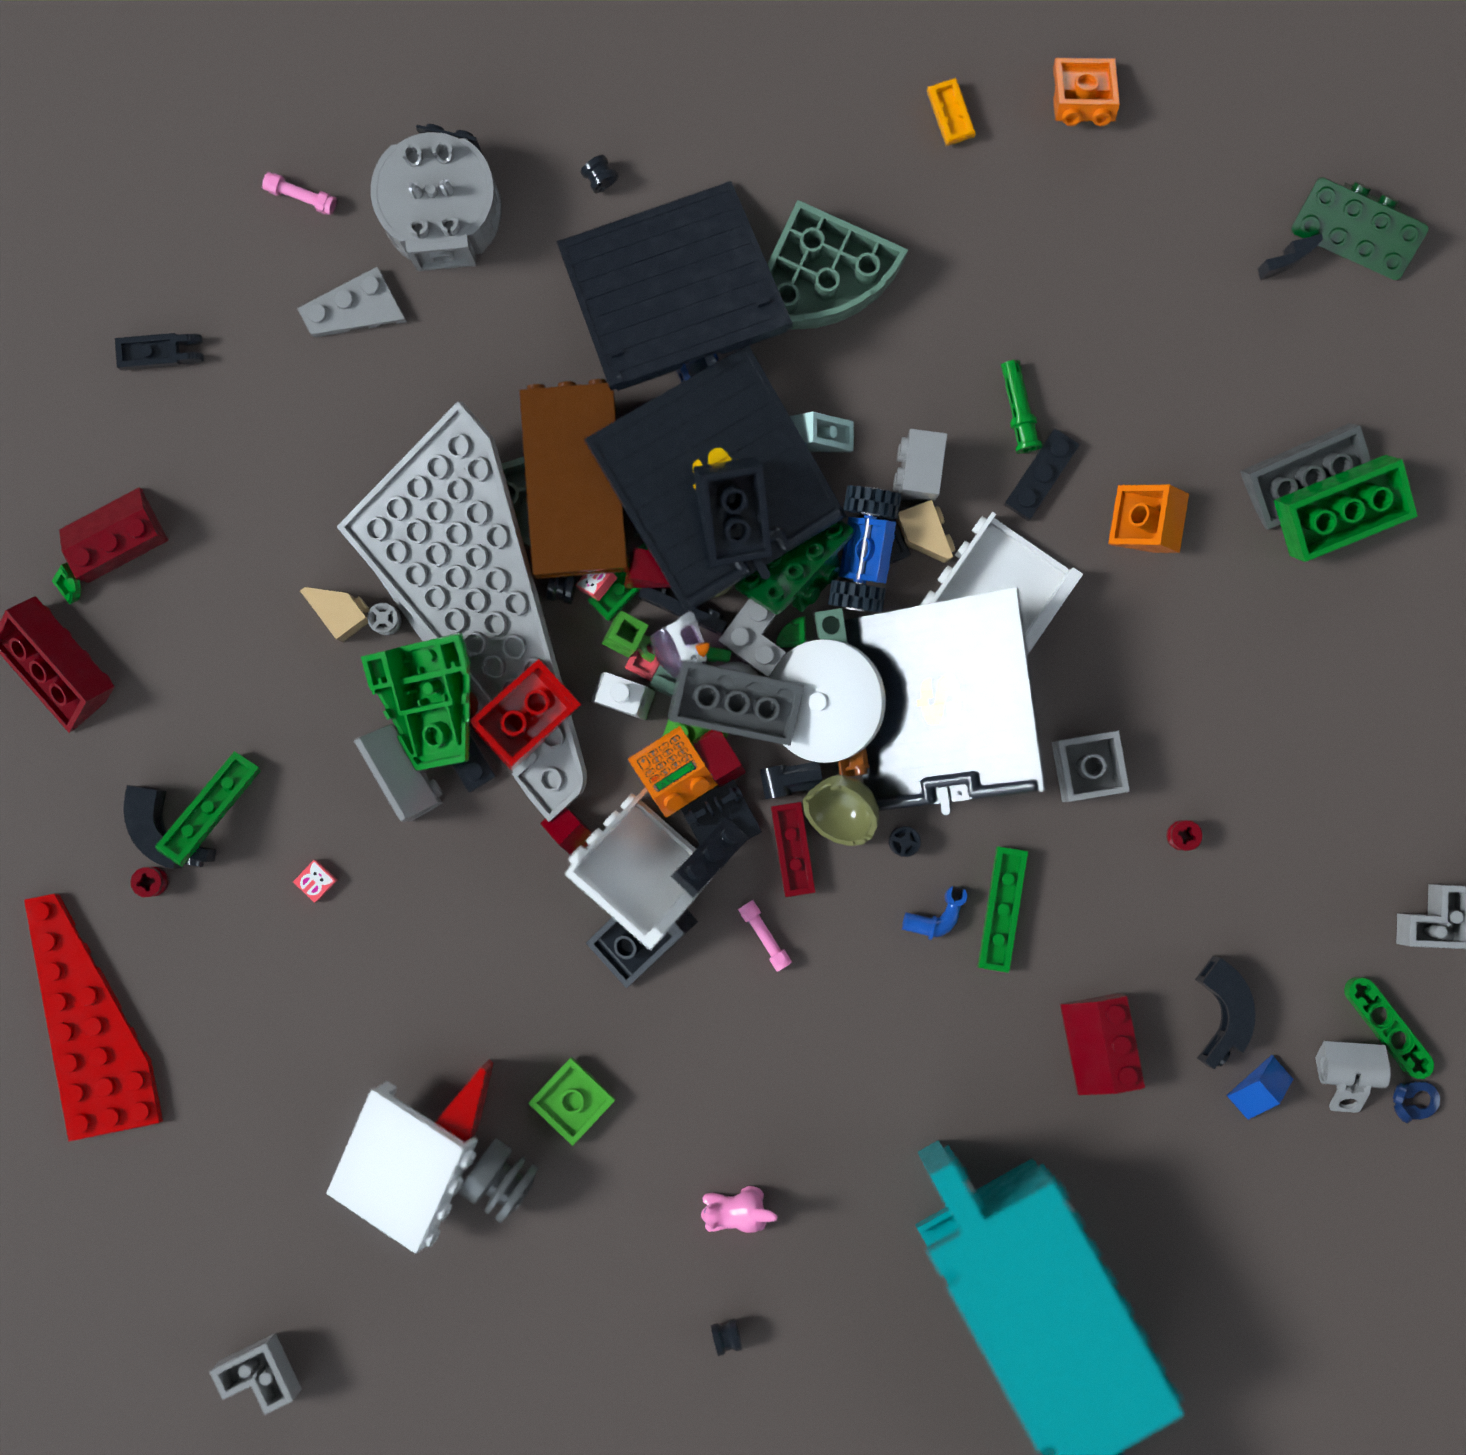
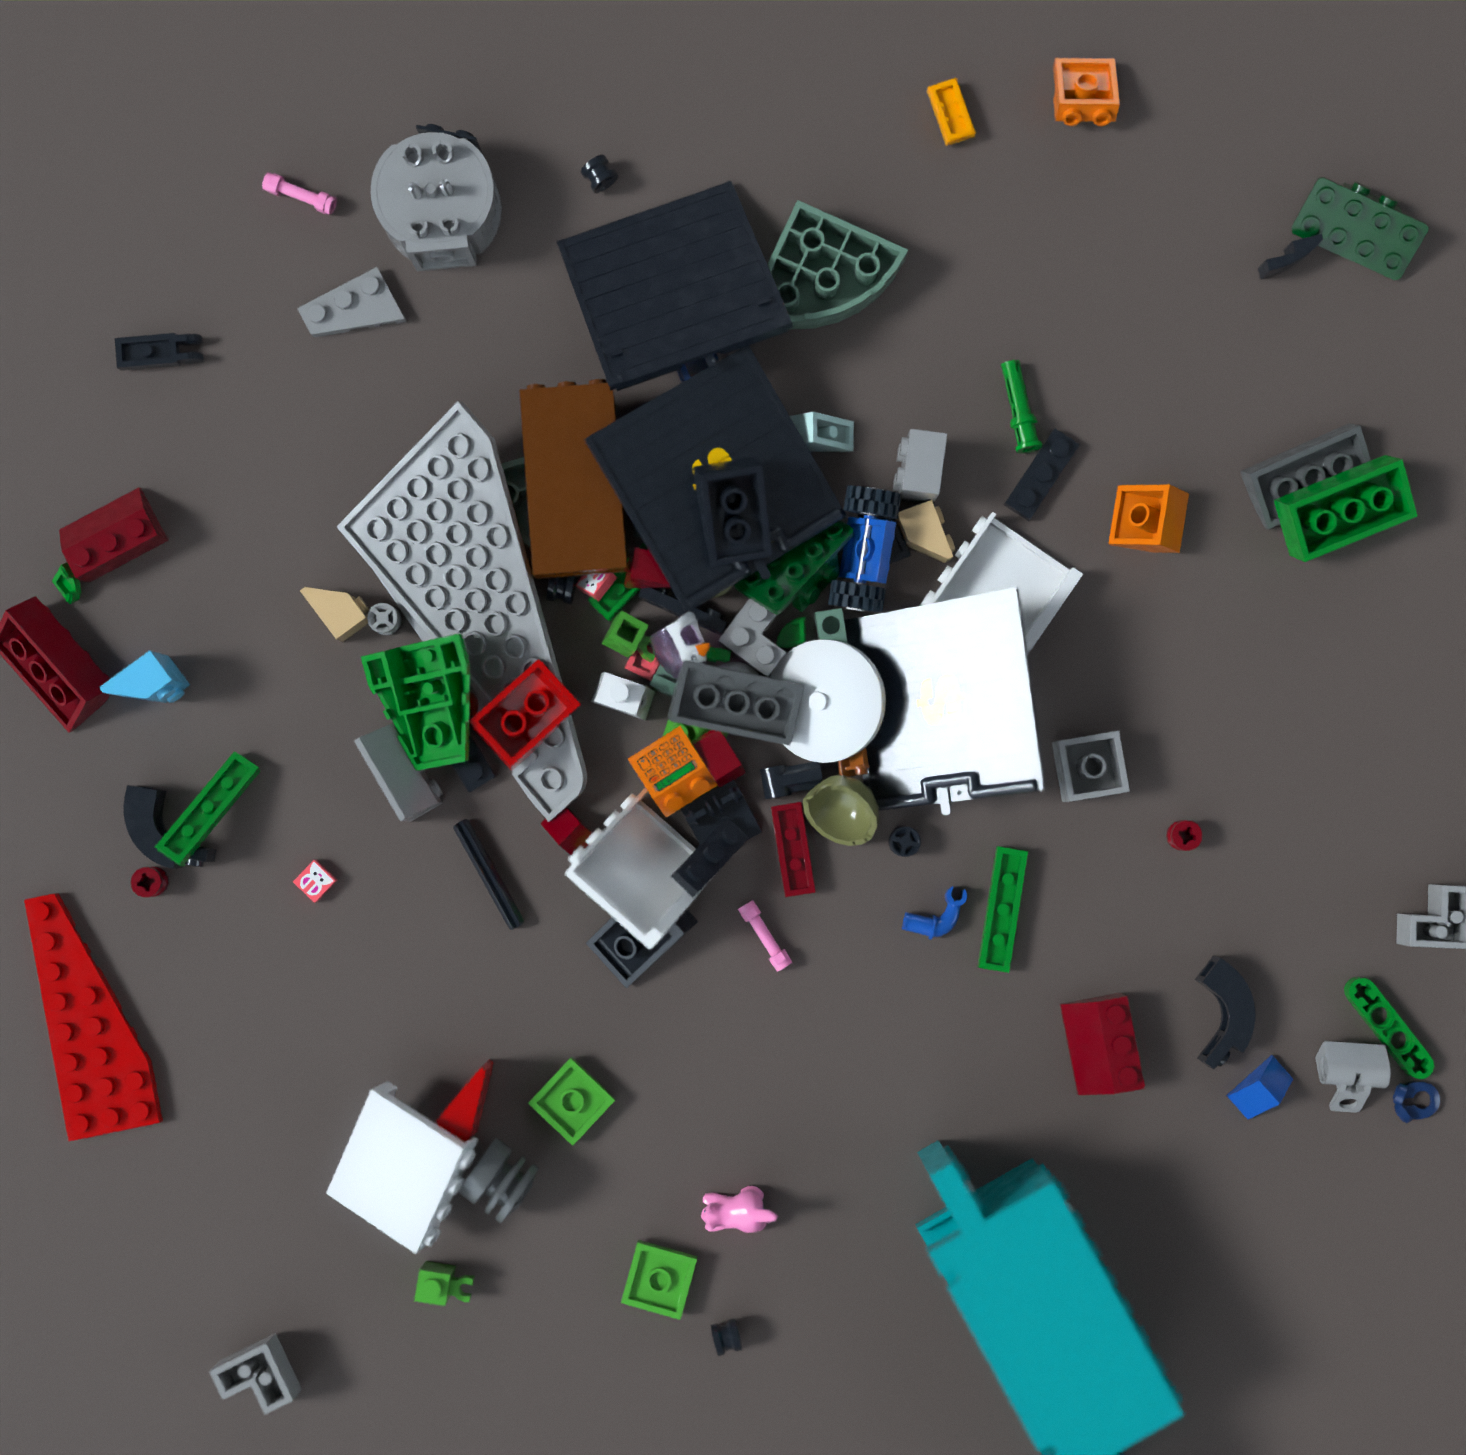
none -> medium azure slope [99,650,190,703]
none -> bright green brick [414,1261,475,1306]
none -> black axle [453,819,524,930]
none -> bright green plate [621,1240,697,1320]

